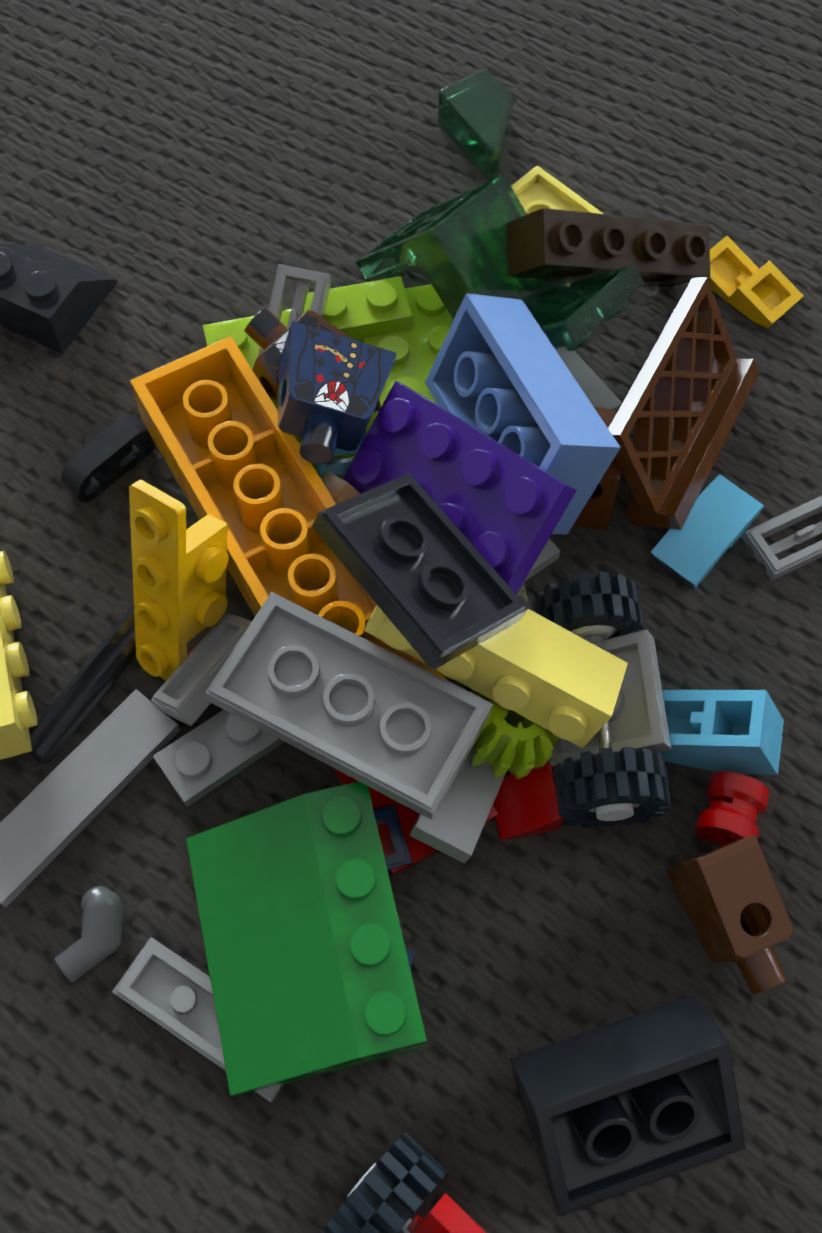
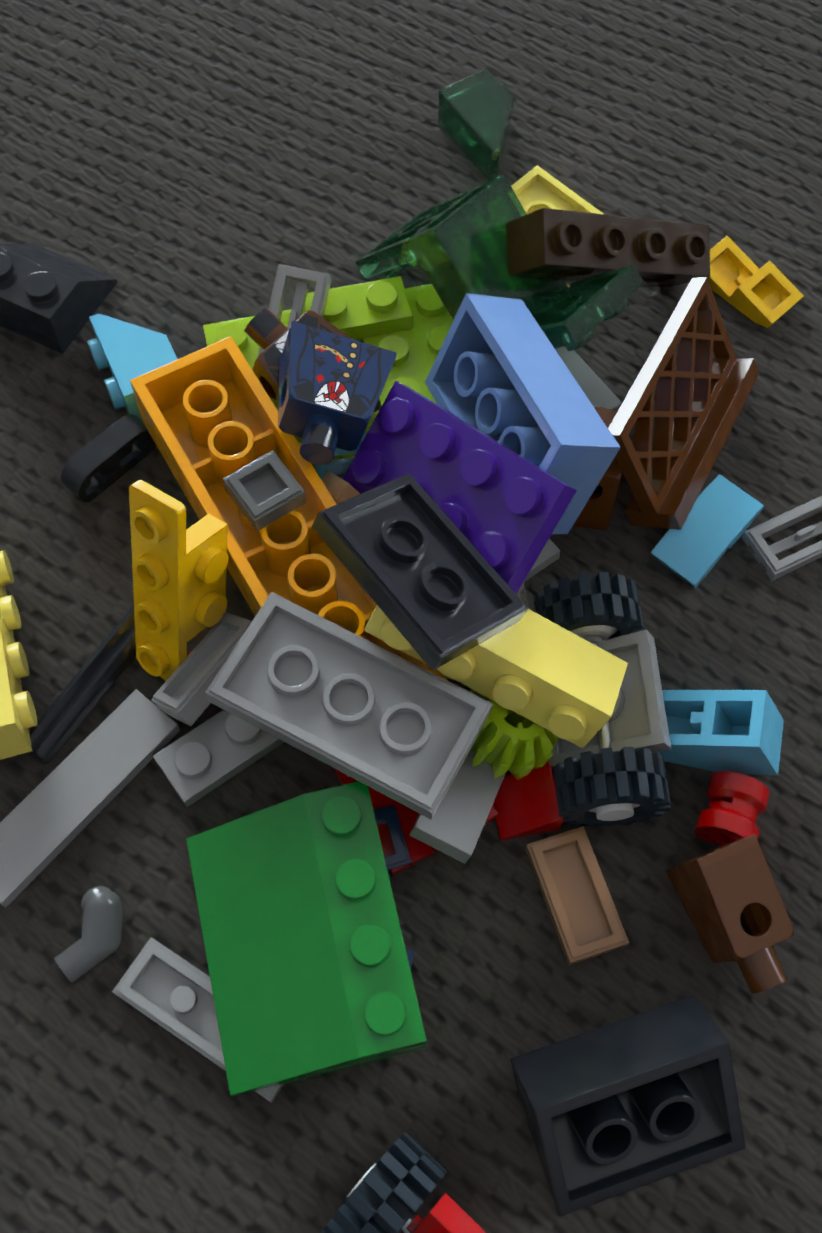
none -> medium azure slope [87,314,177,420]
none -> dark grey tile [223,450,306,532]
none -> medium nougat tile [525,826,629,965]

